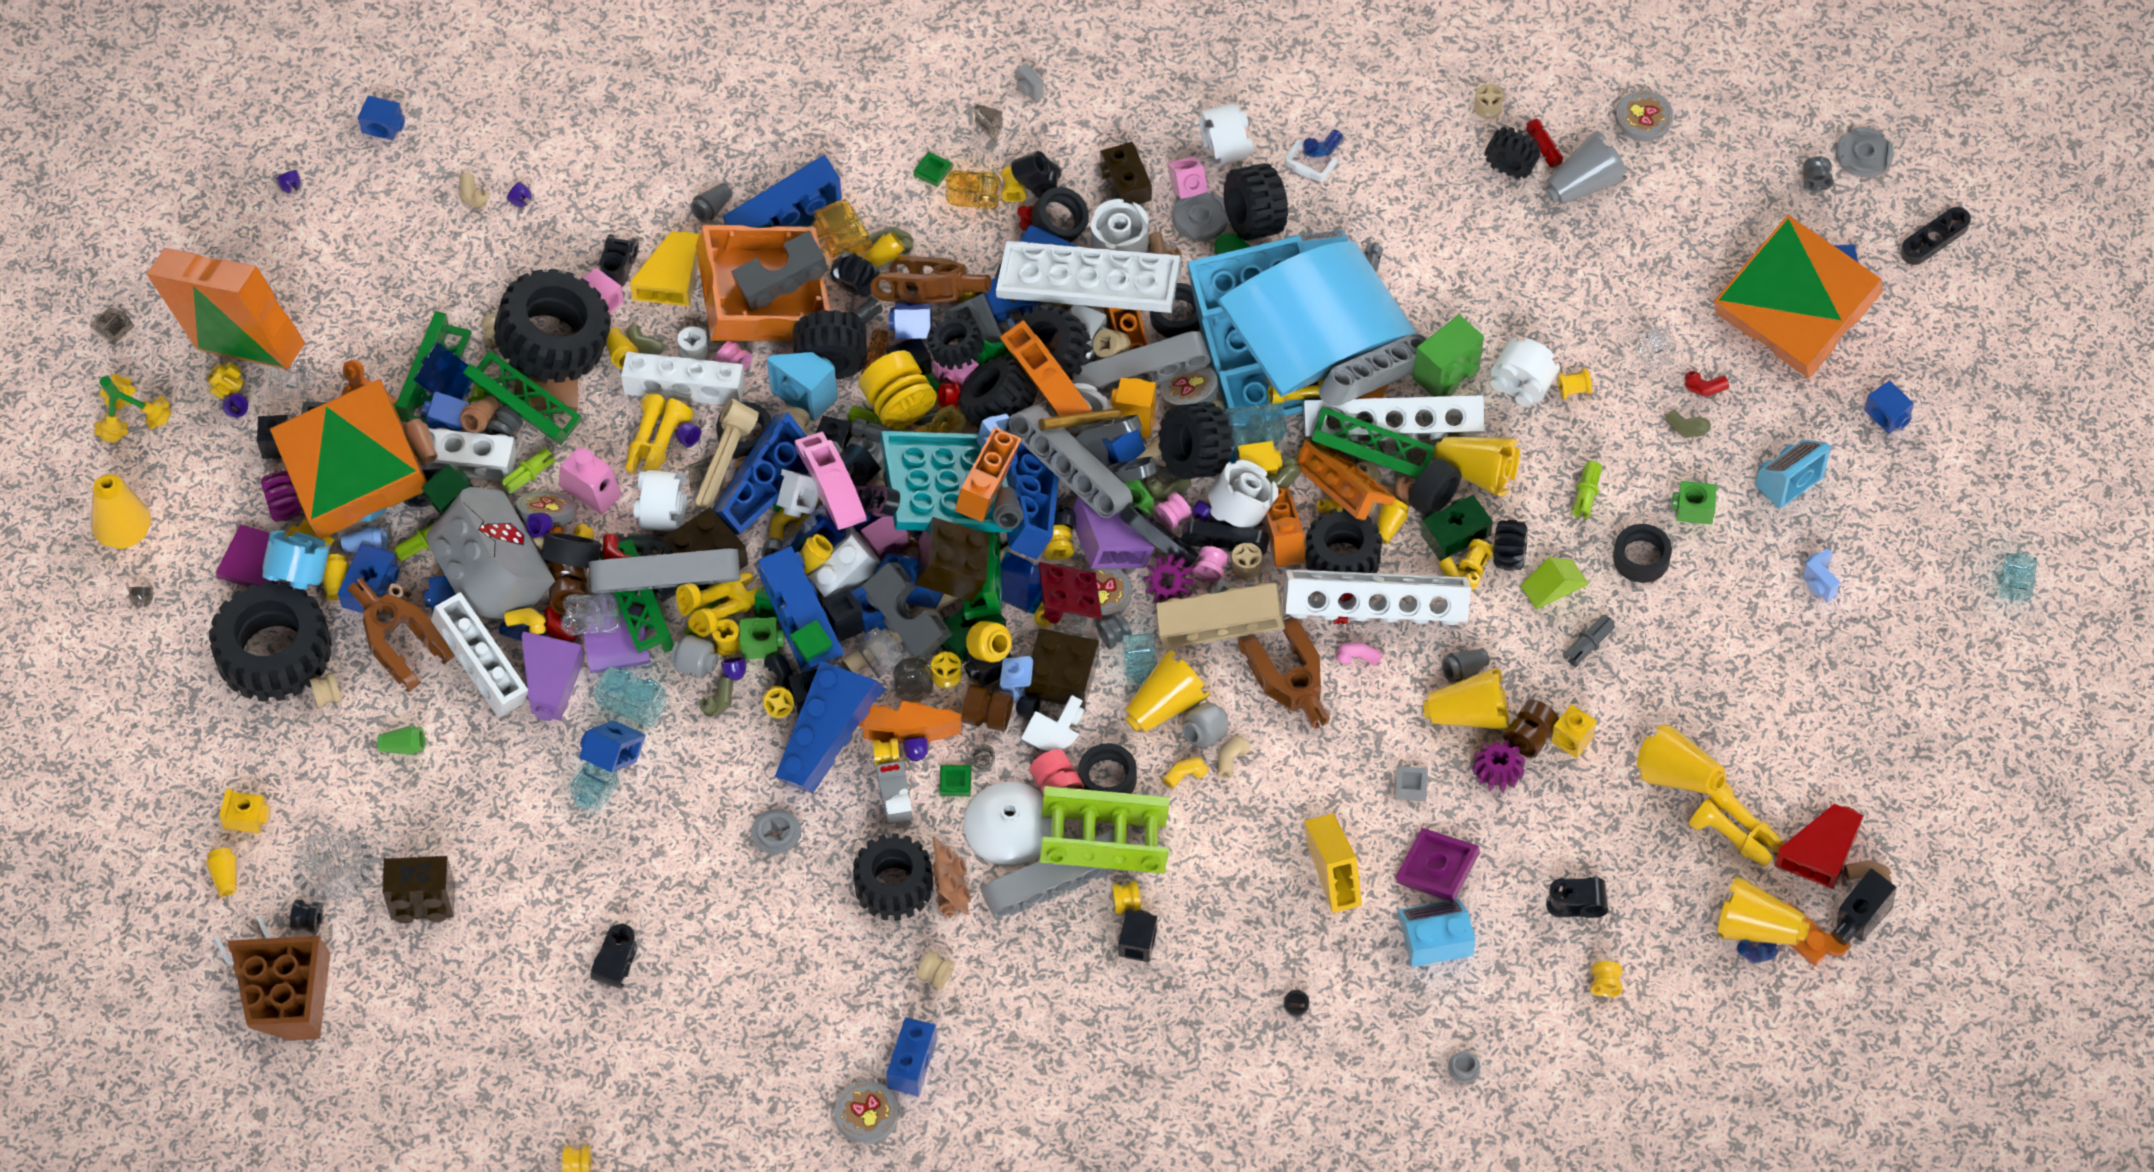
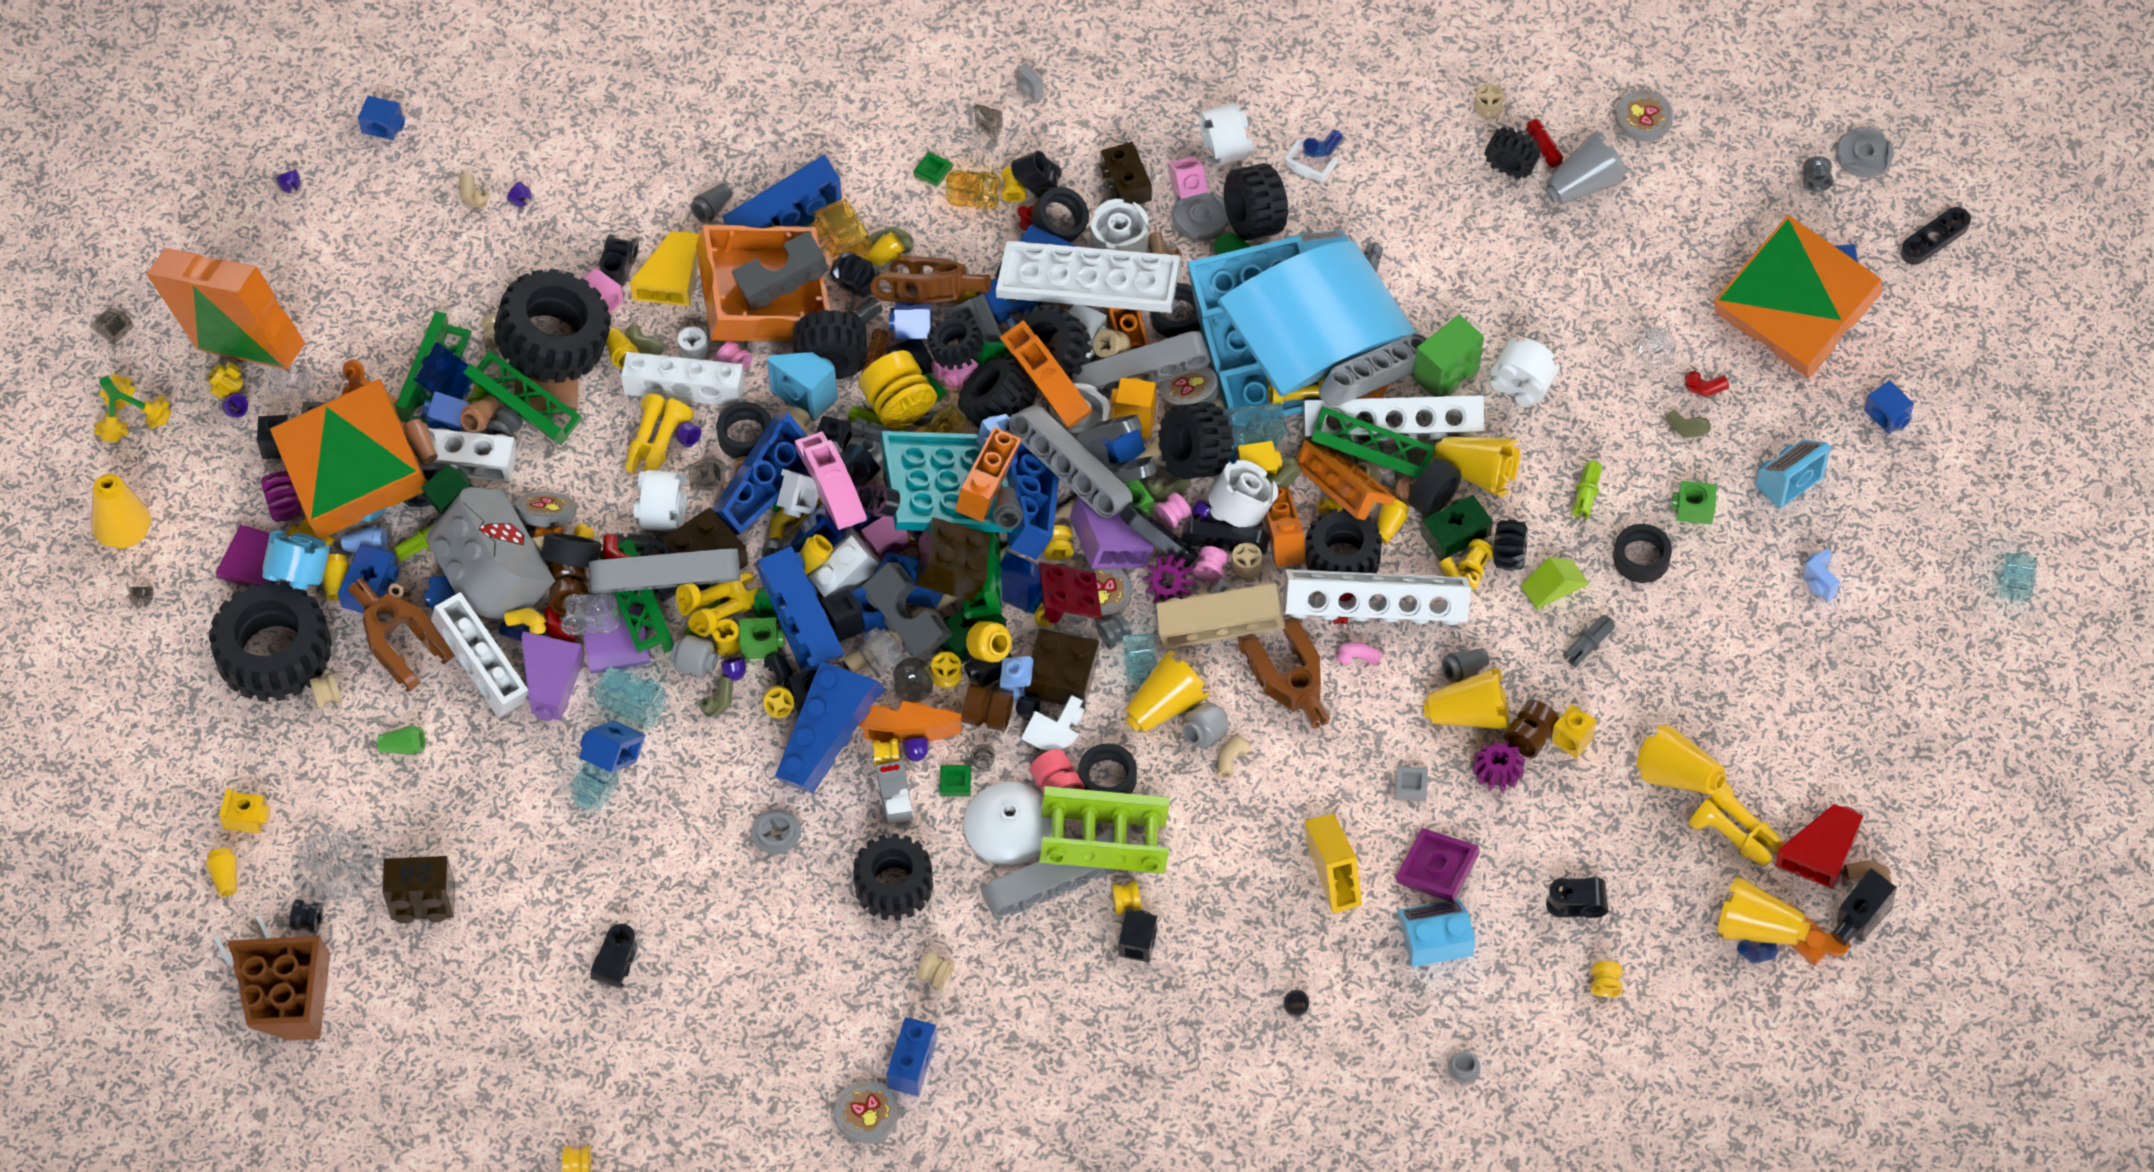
lime axle [500,448,555,494] -> none
dark purple hinge [526,512,553,537] -> none
bright pink torso [559,447,622,515] -> none
tan axle [694,398,759,510] -> none
green tile [790,620,833,663] -> none
nougat hinge [932,836,971,917] -> none
red plate [937,381,961,411] -> none
pearl gold bar [1038,408,1121,431] -> none
black hinge [1054,507,1076,530] -> none
yellow arm [1162,756,1209,789] -> none
yellow bush [1556,368,1592,399] -> none

